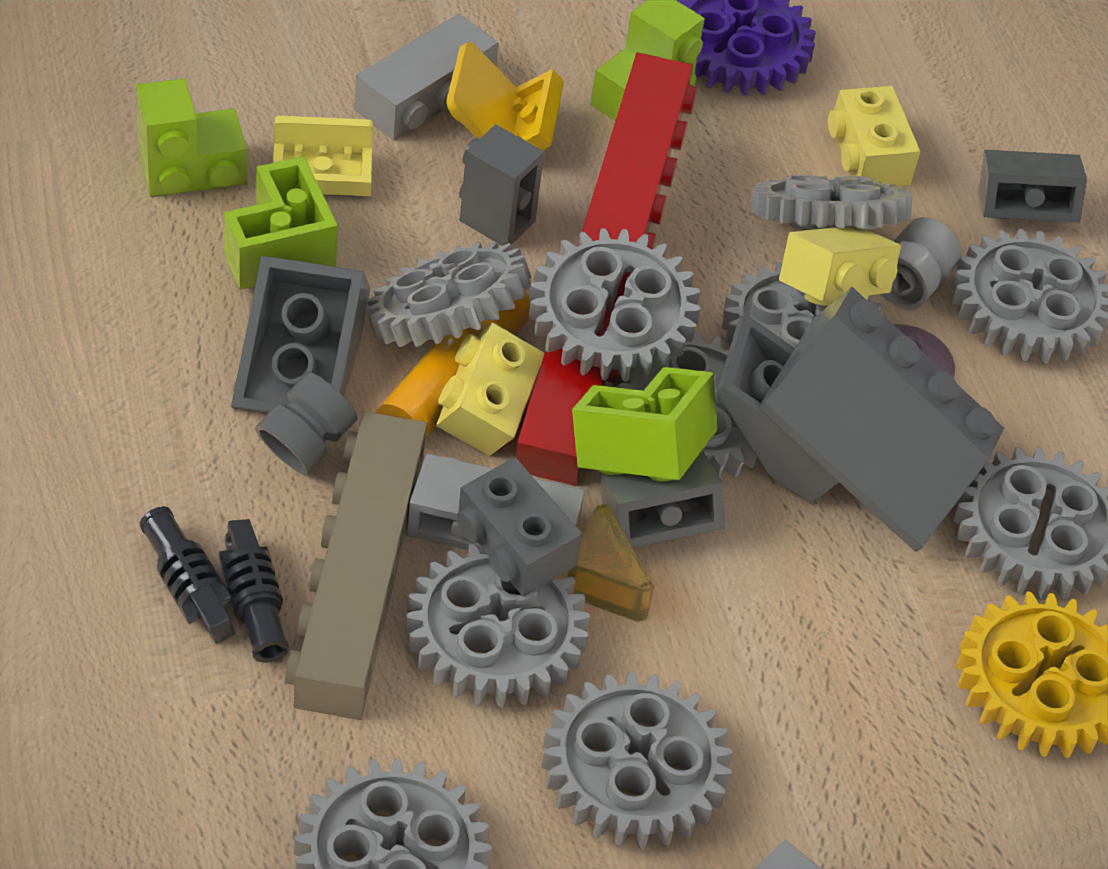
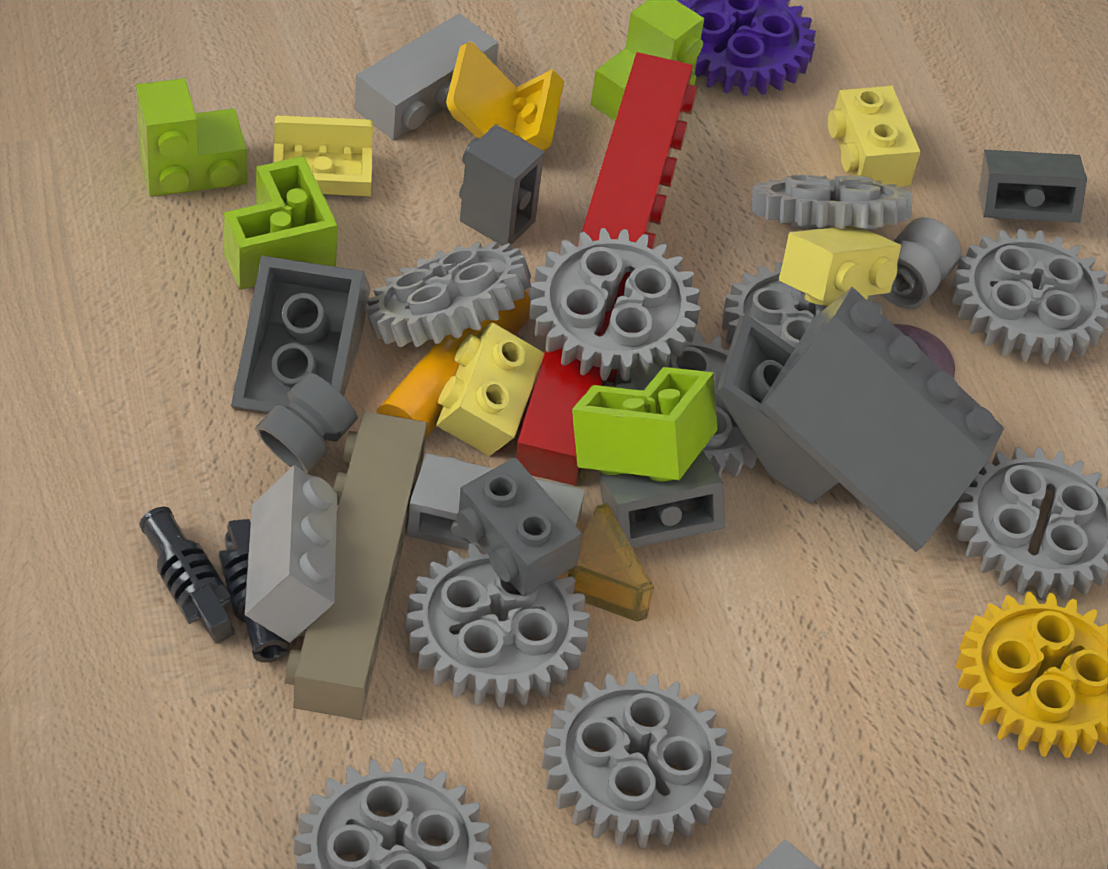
none -> light grey brick [245,465,337,642]

